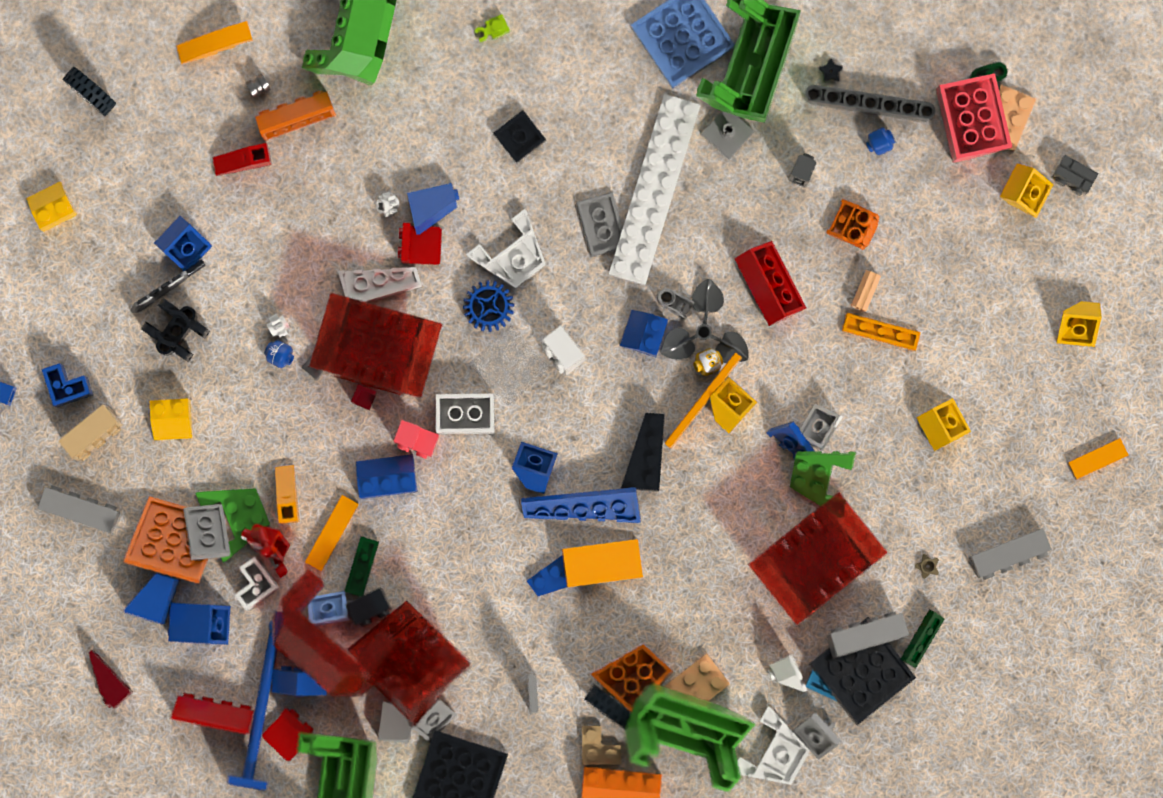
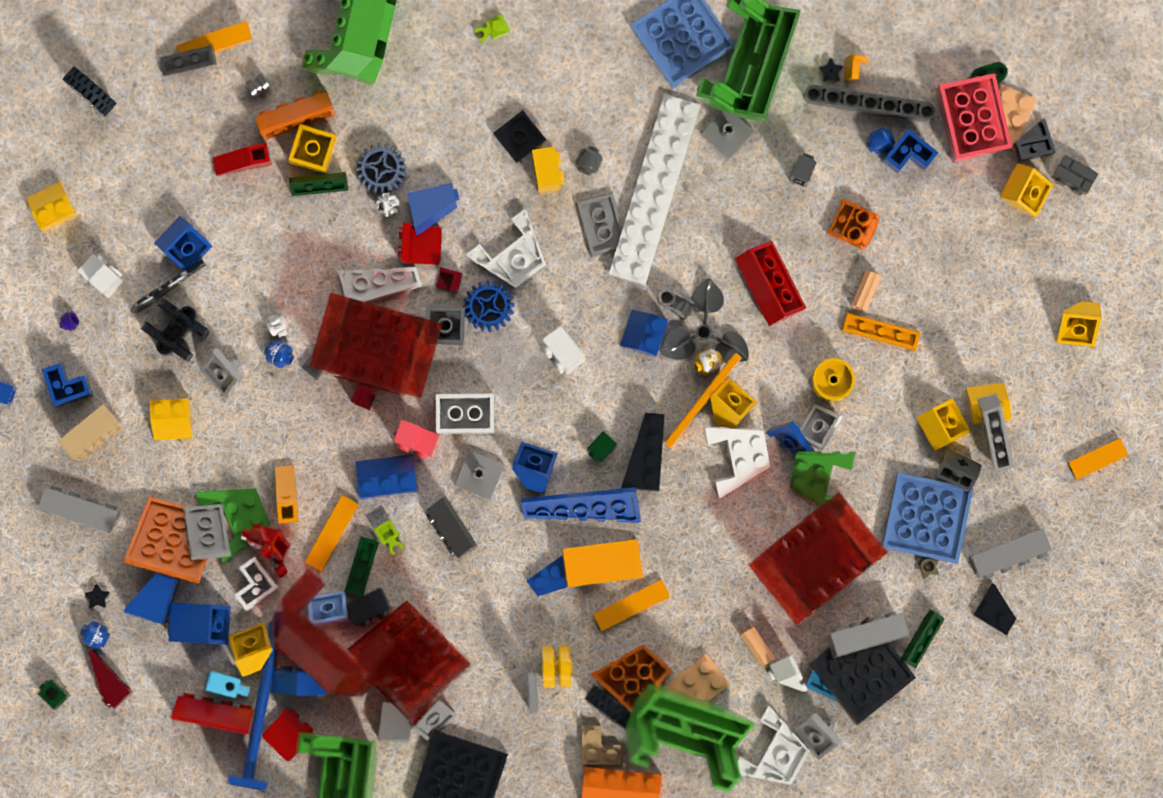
none -> dark green brick [37,679,70,710]
none -> dark purple plate [59,312,79,331]
none -> white brick [78,254,124,298]
none -> blue head [80,621,110,649]
none -> black plate [85,584,110,608]
none -> flat silver tile [160,45,217,77]
none -> light grey tile [200,348,243,397]
none -> medium azure torso [204,670,250,698]
none -> yellow slope [229,622,272,677]
none -> yellow brick [288,124,338,174]
none -> dark green plate [289,172,349,196]
none -> sand blue gear [355,143,407,194]
none -> lime plate [374,519,404,555]
none -> dark grey slope [425,306,465,345]
none -> dark grey slope [426,496,477,559]
none -> dark red panel [436,267,463,293]
none -> light grey tile [455,450,505,500]
none -> yellow brick [532,146,564,193]
none -> yellow wheel [542,645,573,688]
none -> dark grey head [575,146,603,176]
none -> dark green brick [587,431,617,462]
none -> light orange tile [593,579,671,631]
none -> white wing [703,426,770,498]
none -> light nougat axle [740,626,775,667]
none -> yellow wheel [811,358,855,403]
none -> light orange tile [844,54,868,81]
none -> medium blue plate [882,472,974,564]
none -> blue brick [883,129,939,174]
none -> dark grey brick [935,449,982,491]
none -> yellow slope [966,383,1012,425]
none -> black wing [973,583,1016,635]
none -> light grey brick [978,393,1014,472]
none -> black wing [1013,118,1056,162]

